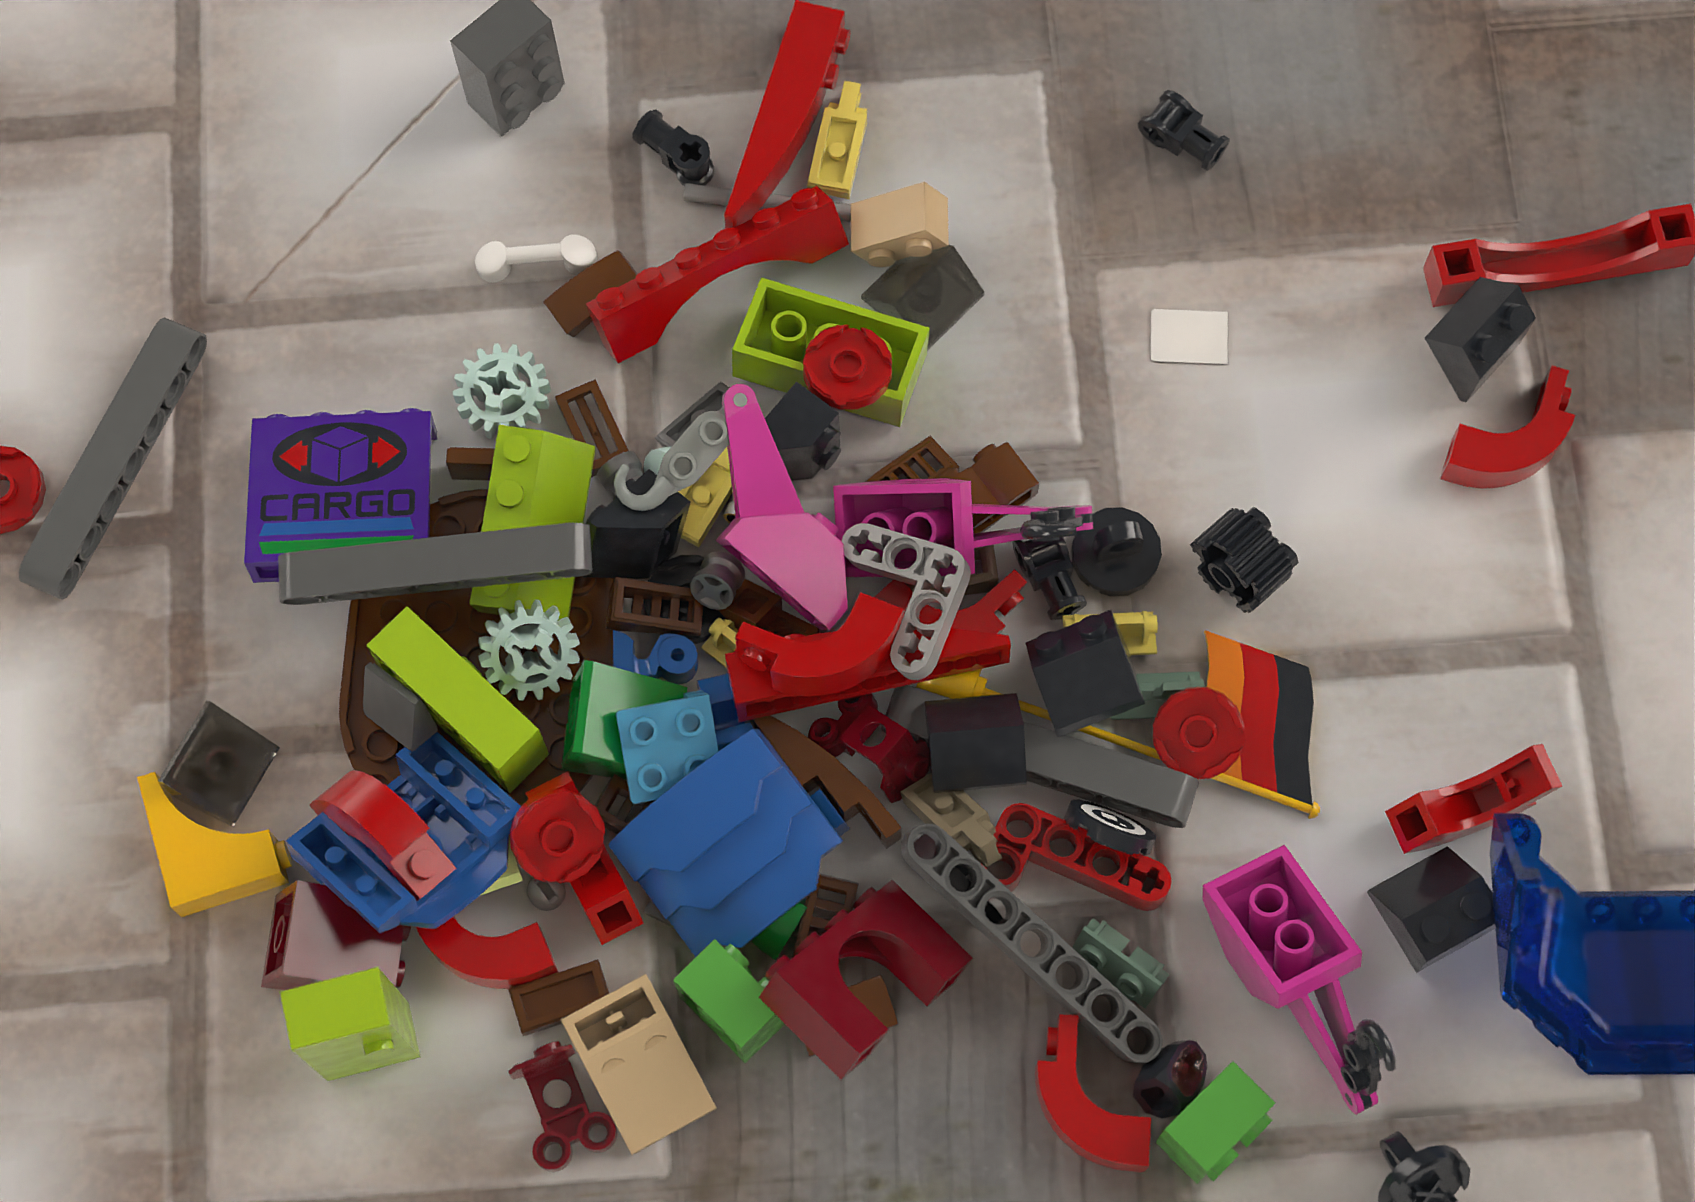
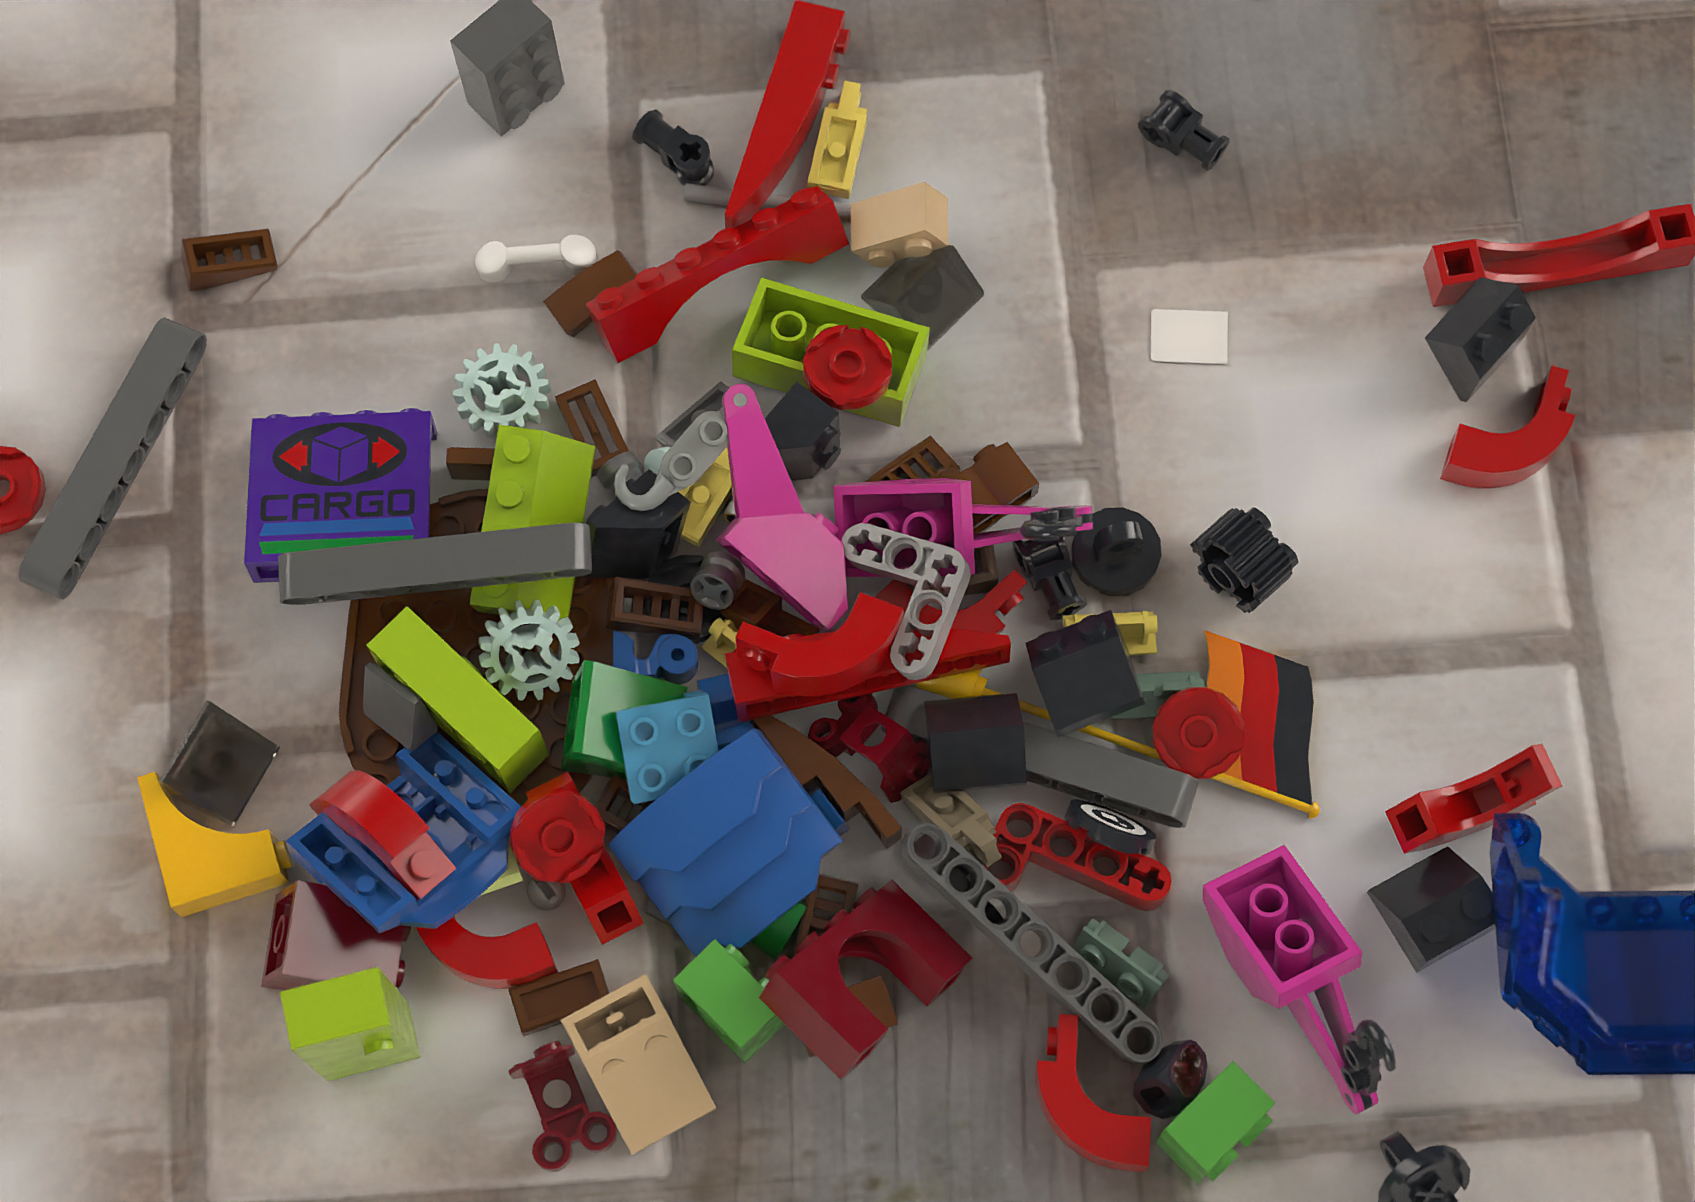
none -> reddish brown slope [181,228,278,291]

